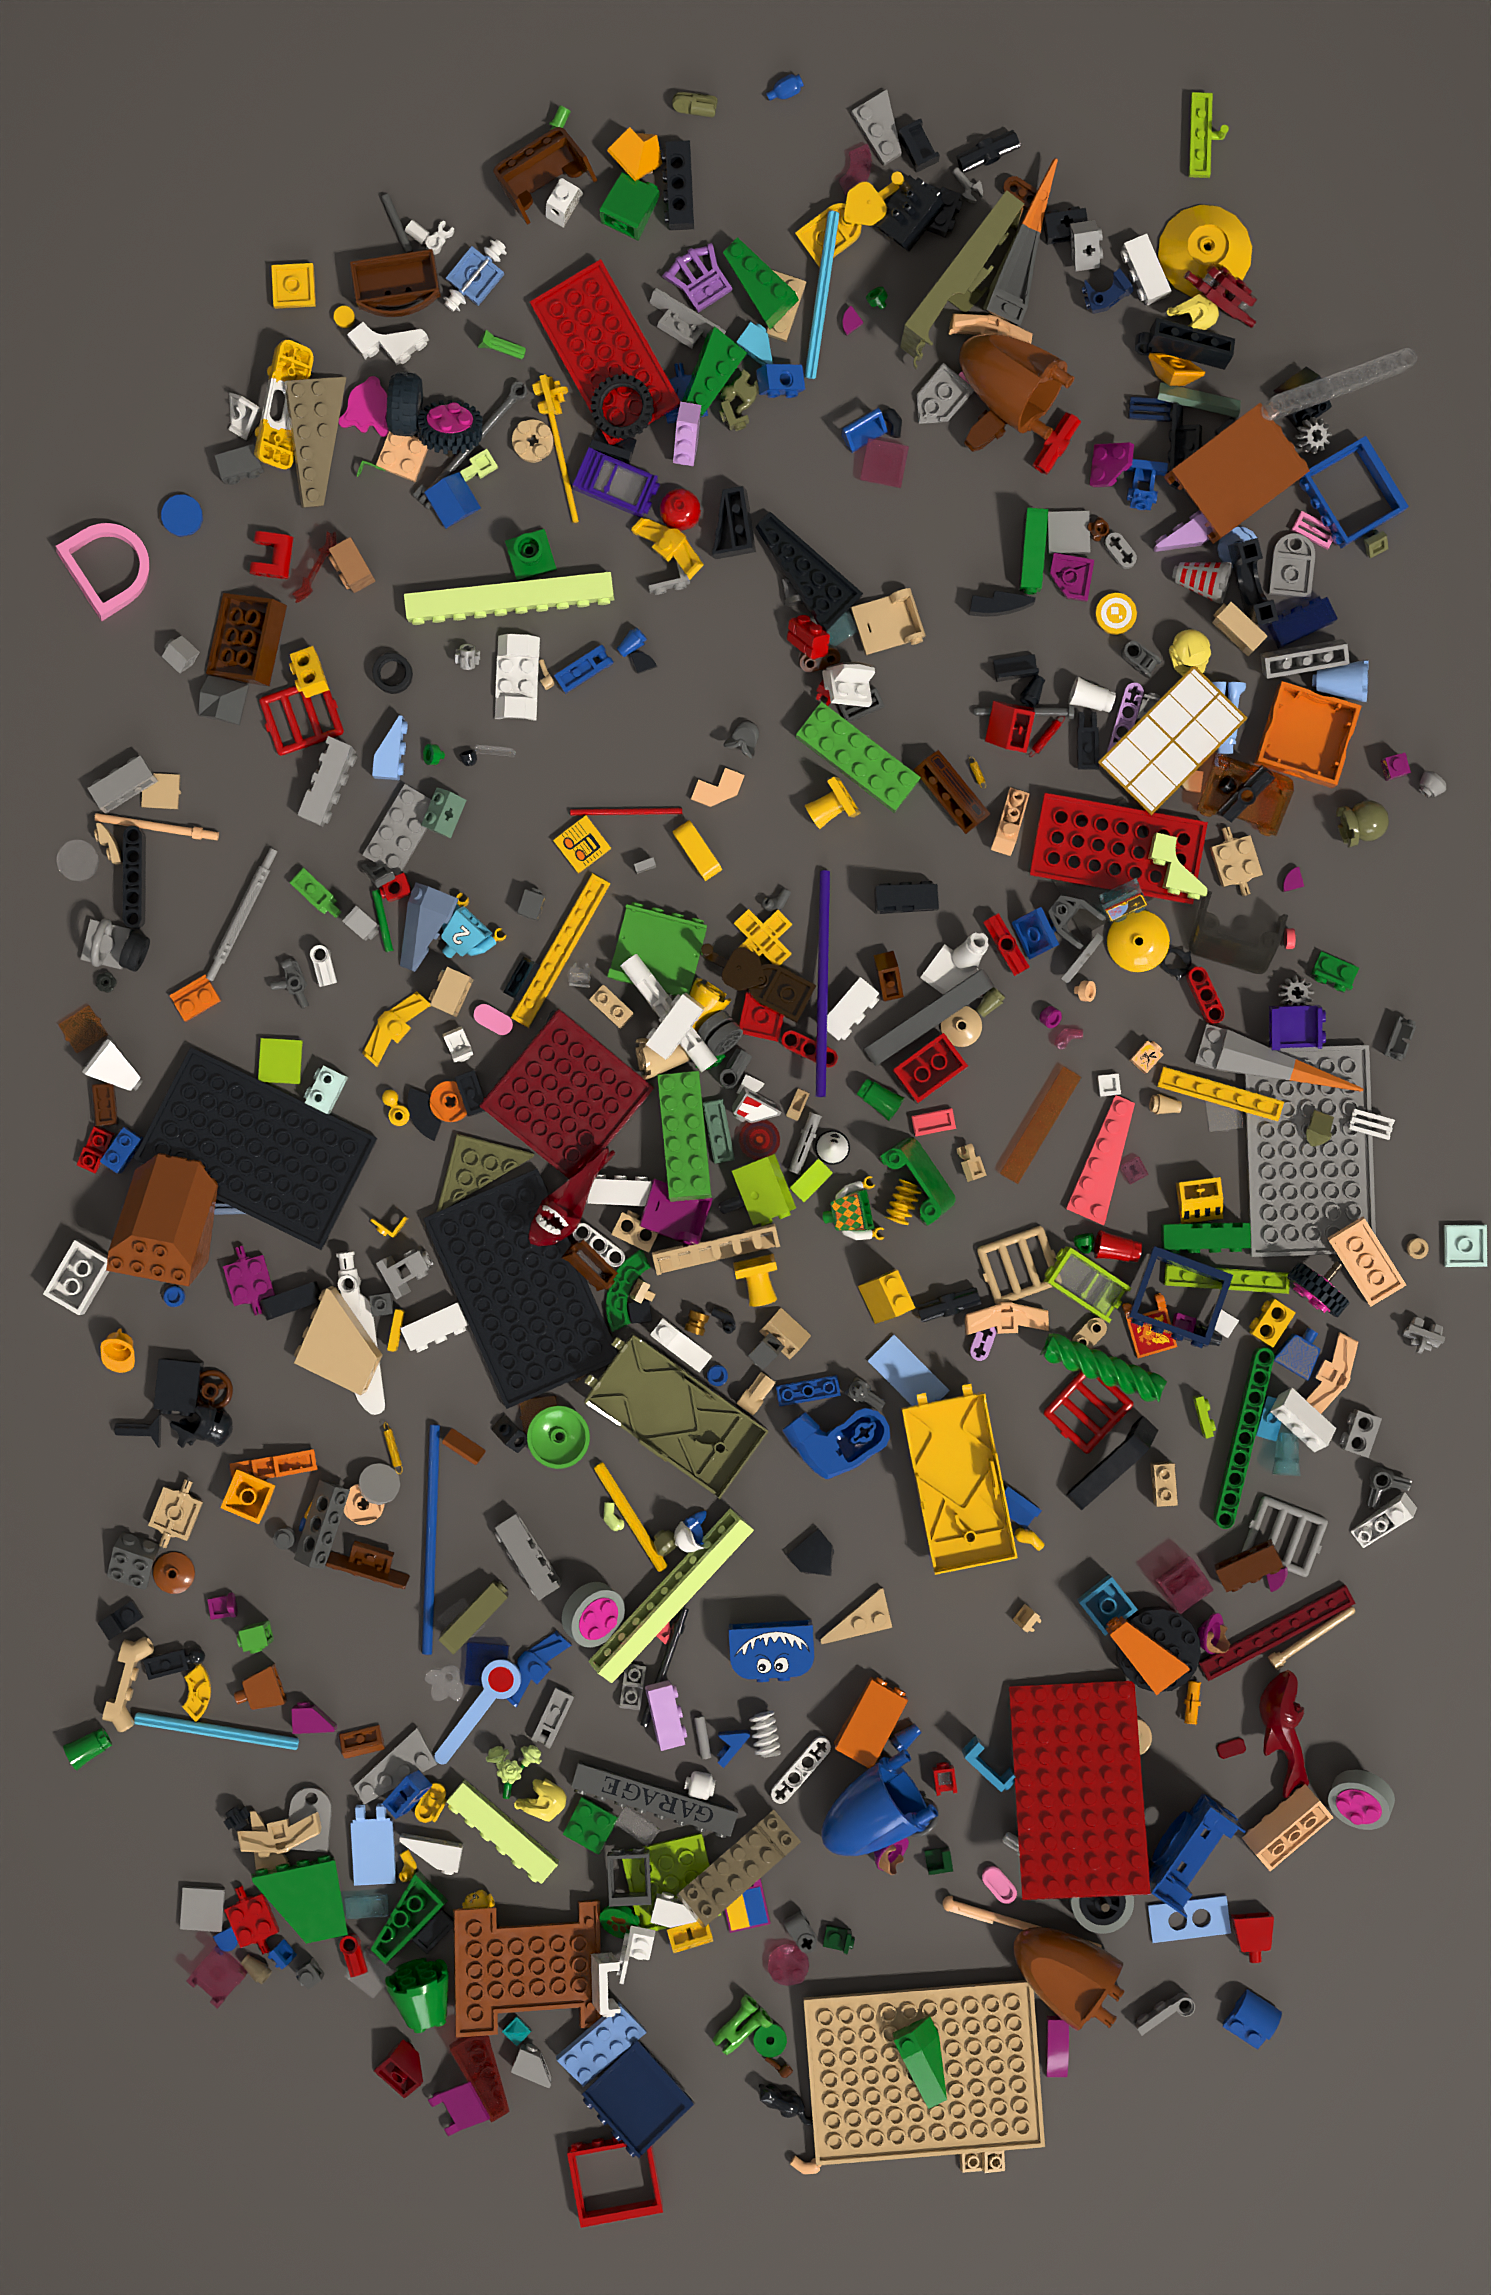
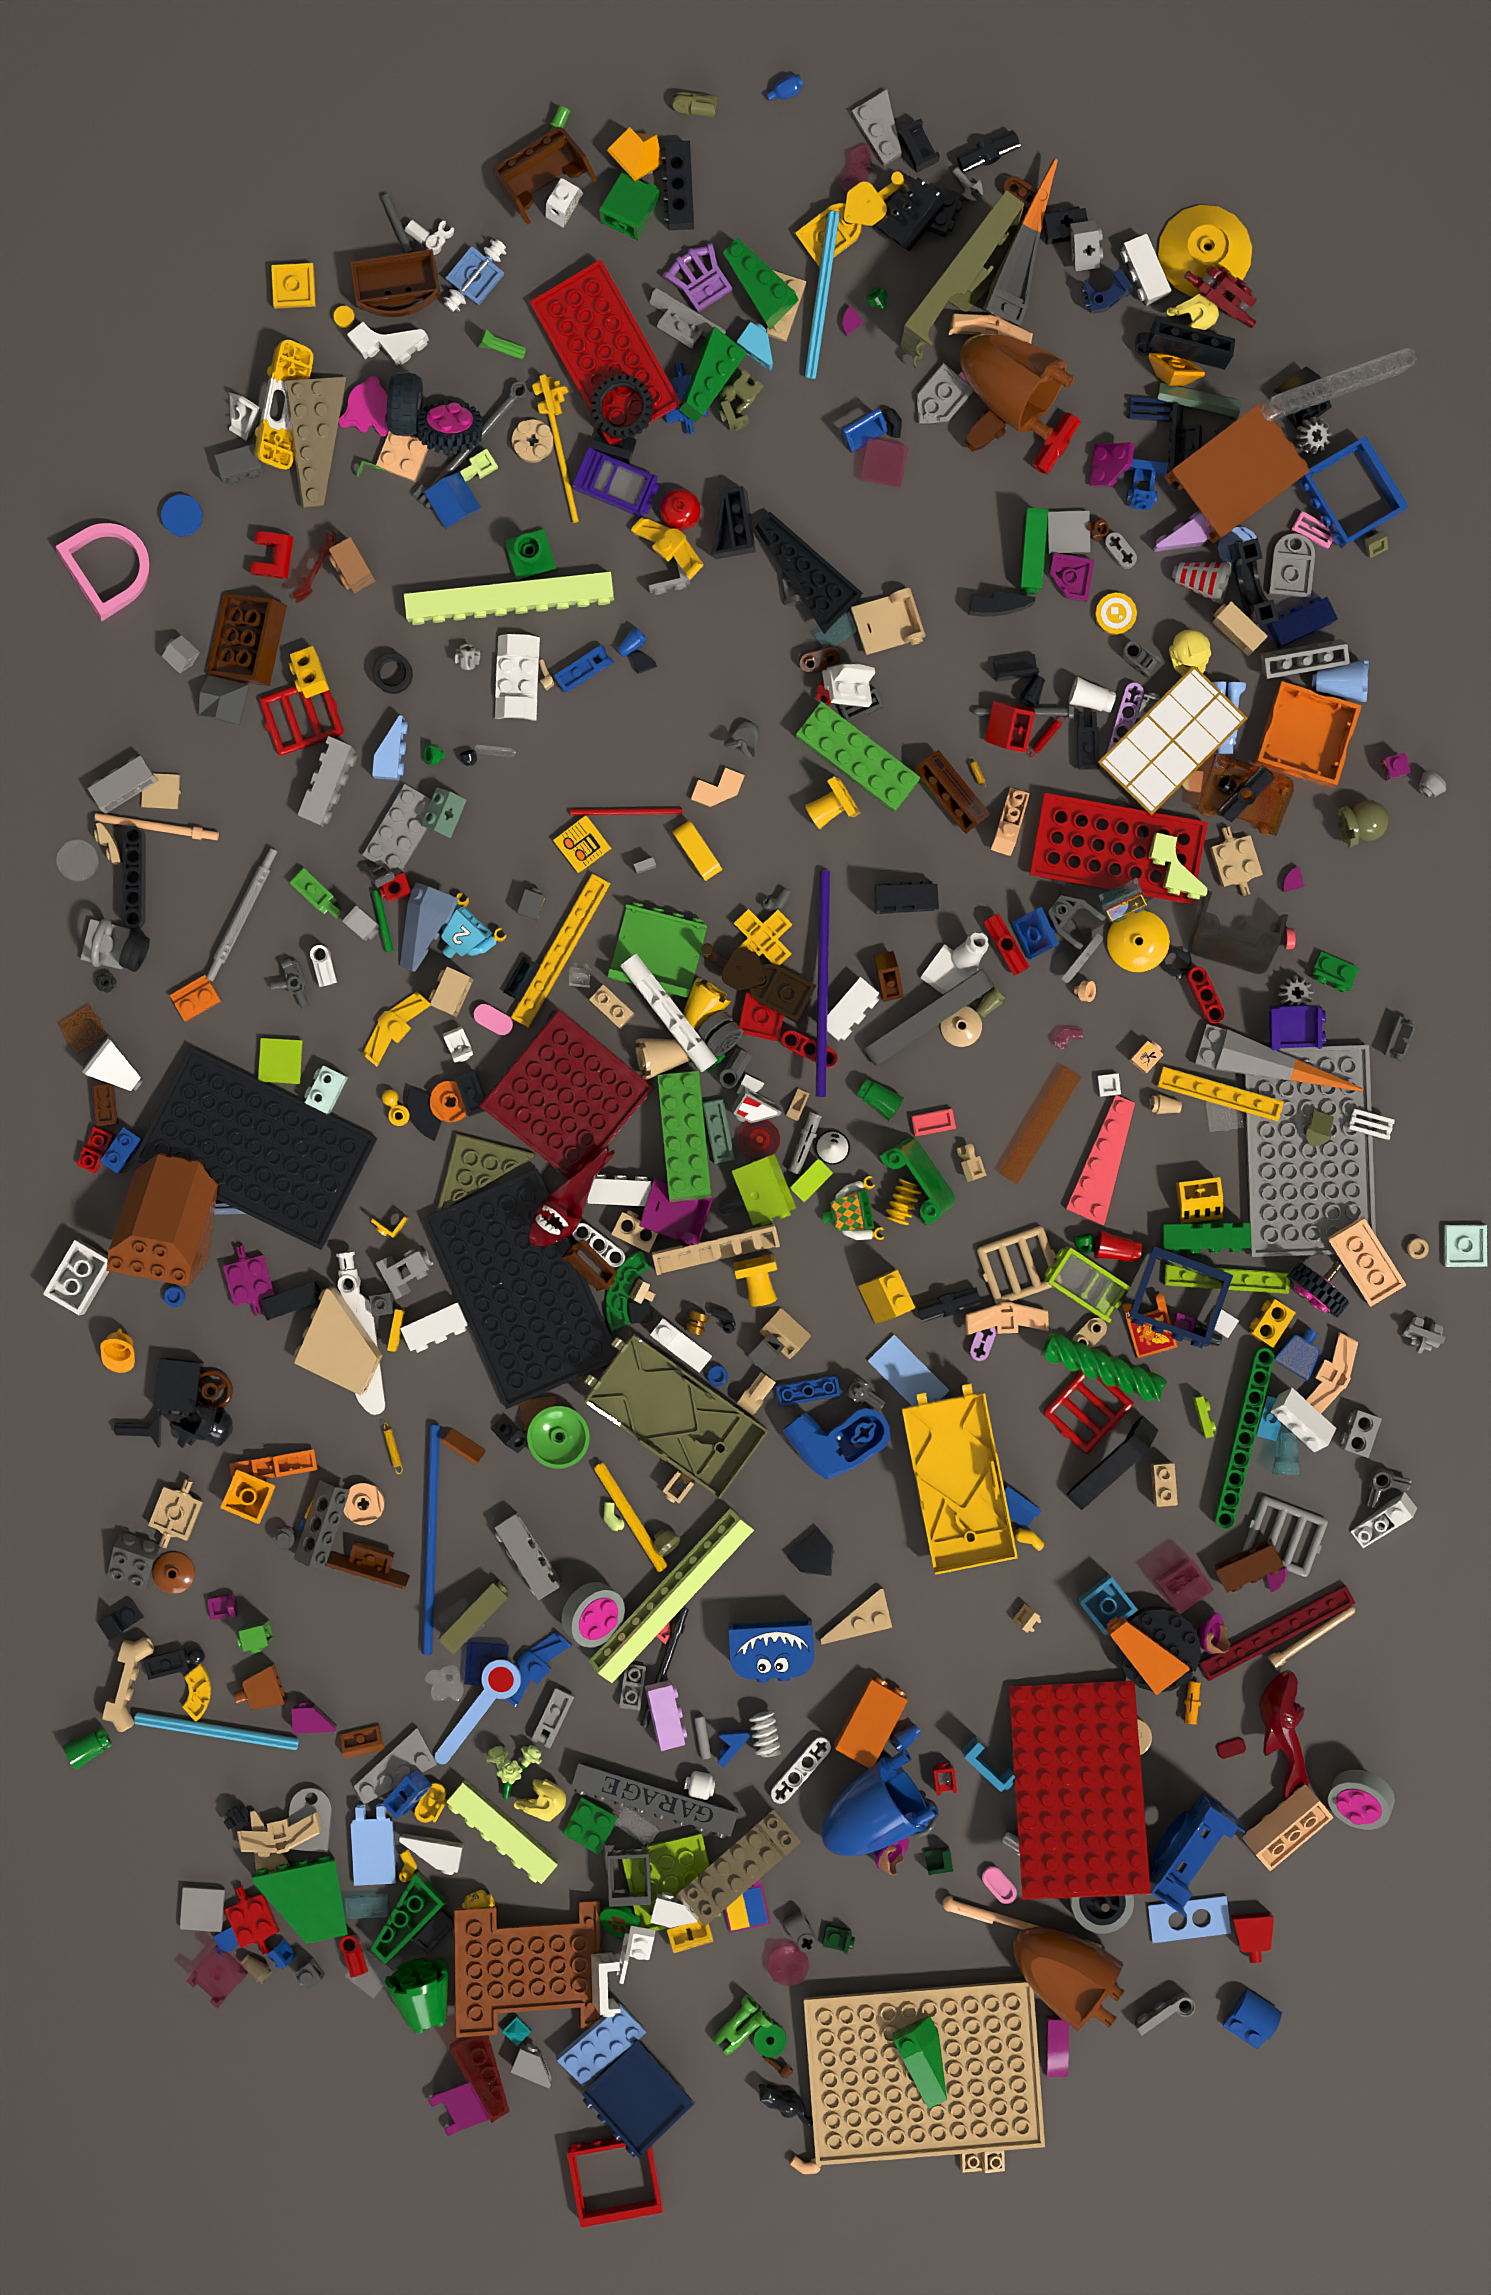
light grey tile [358,1463,400,1505] -> none
dark red slope [374,2039,423,2099] -> none
white brick [646,993,705,1060] -> none
lavender brick [673,402,701,466] -> none
hair [674,1510,707,1552] -> none
blue brick [756,364,805,398] -> none
red brick [787,615,830,660] -> none
red brick [892,1033,968,1104] -> none
magenta tile [1039,1006,1062,1028] -> none
clear pink tile [1120,1156,1149,1184] -> none
lime plate [1189,92,1229,178] -> none
none -> tan window [663,1469,695,1503]

